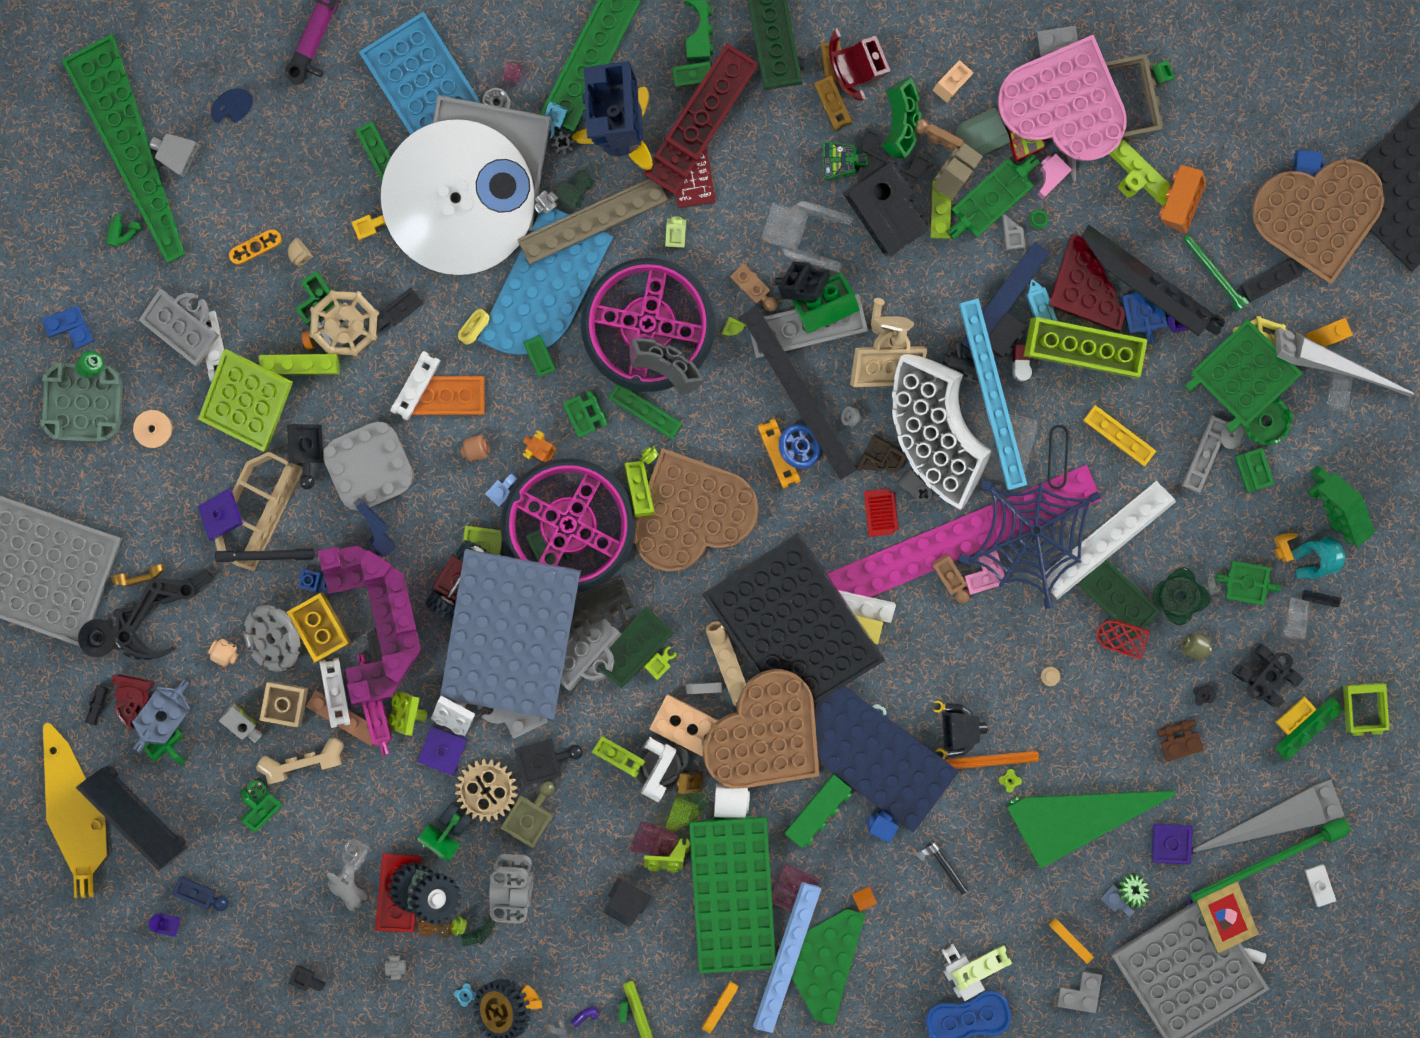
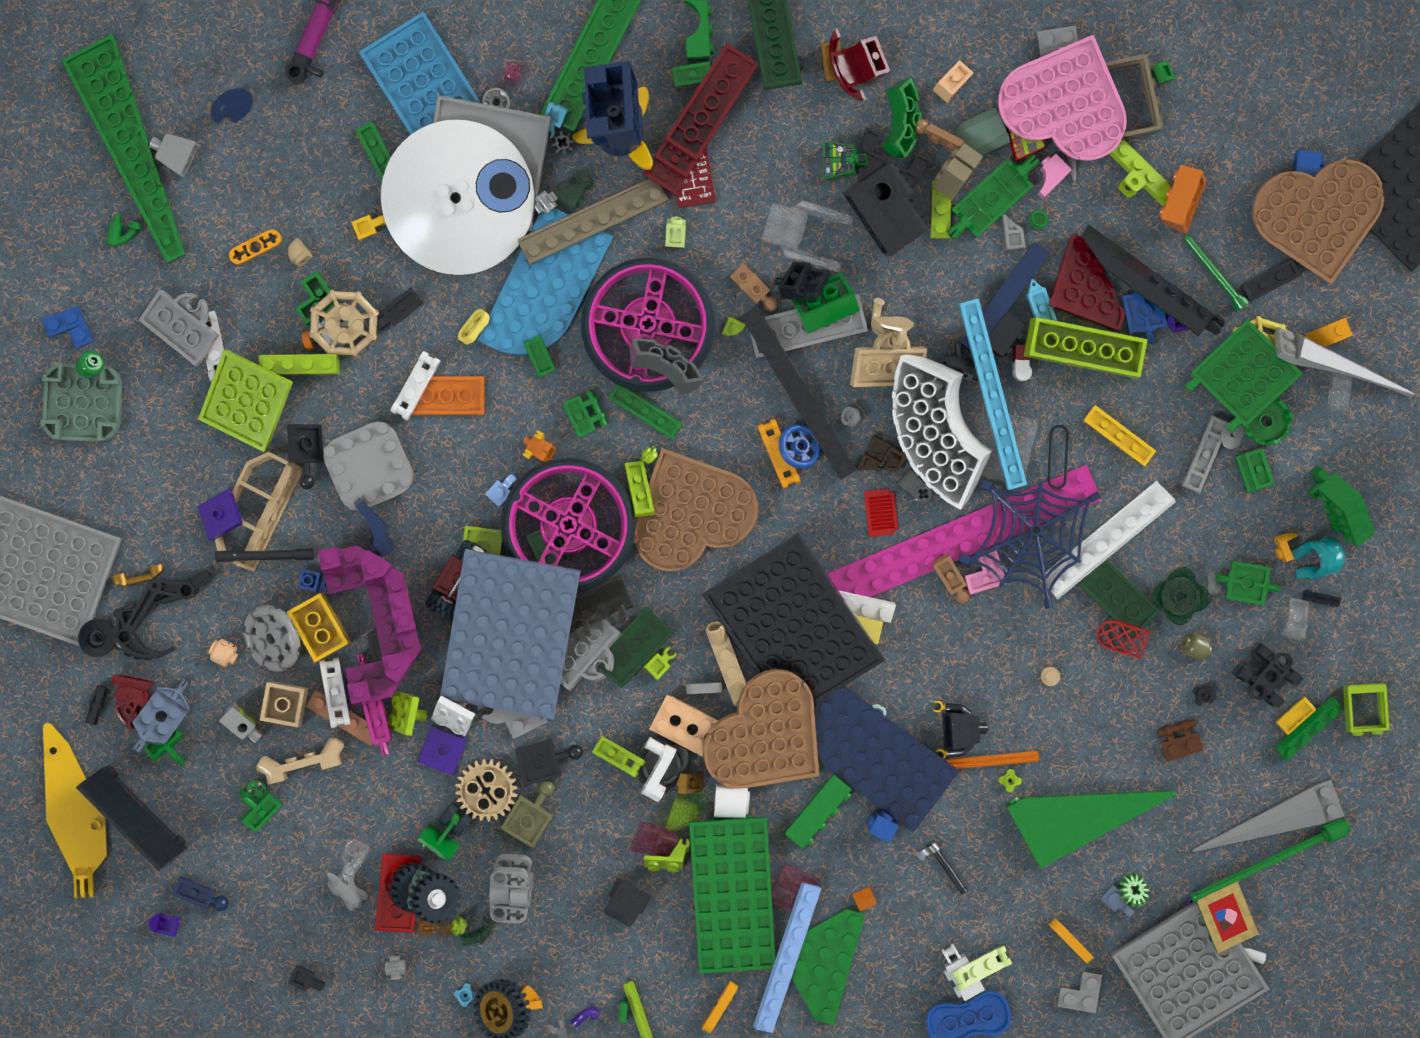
light nougat plate [133,410,173,448] -> none
nougat head [460,435,490,462] -> none
pearl gold plate [813,75,853,132] -> none
dark purple plate [1151,824,1193,865] -> none
white plate [1304,864,1336,907] -> none

